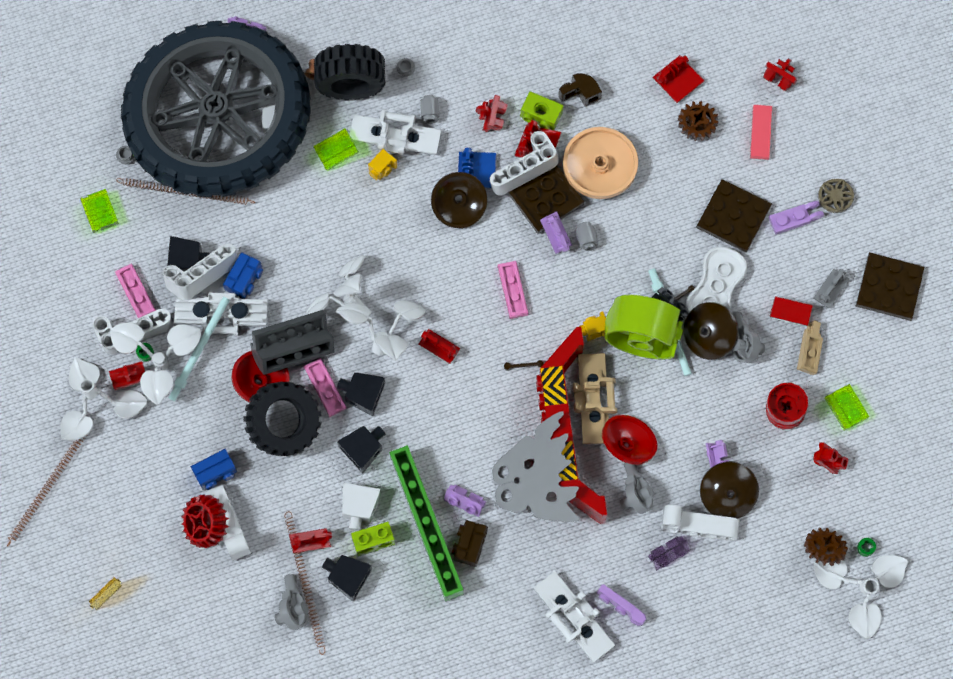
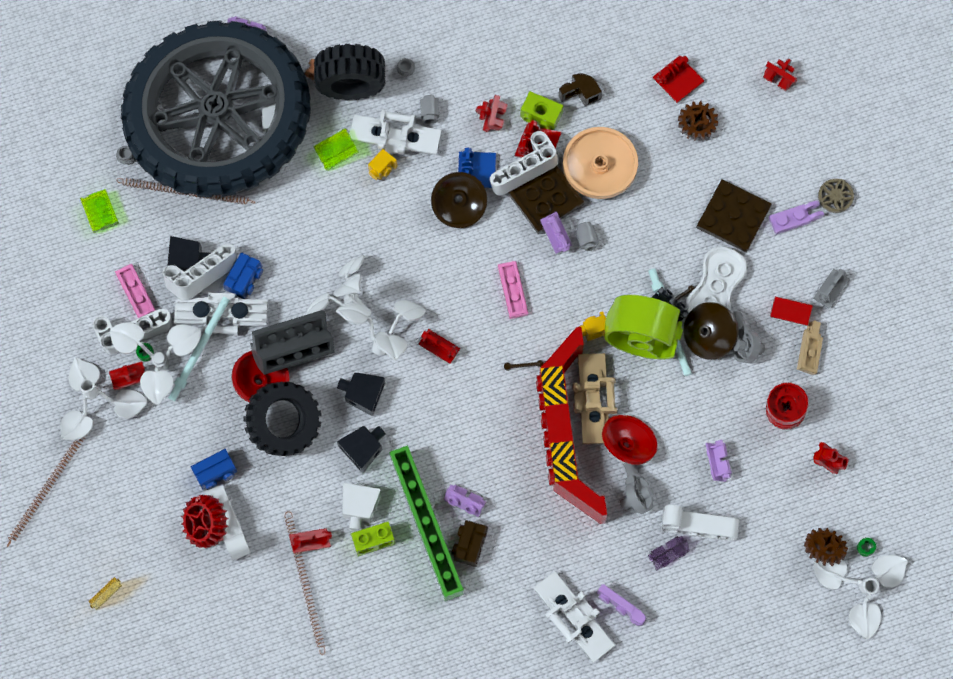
light grey pin [275,574,309,630] -> none
bright pink tile [304,358,347,417] -> none
black torso [322,555,372,602] -> none
light grey piece [492,411,580,522] -> none
dark brown dish [700,461,759,519] -> none
coral tile [750,105,772,160] -> none
clear neon green plate [824,384,870,431] -> none
dark brown plate [855,252,925,321] -> none

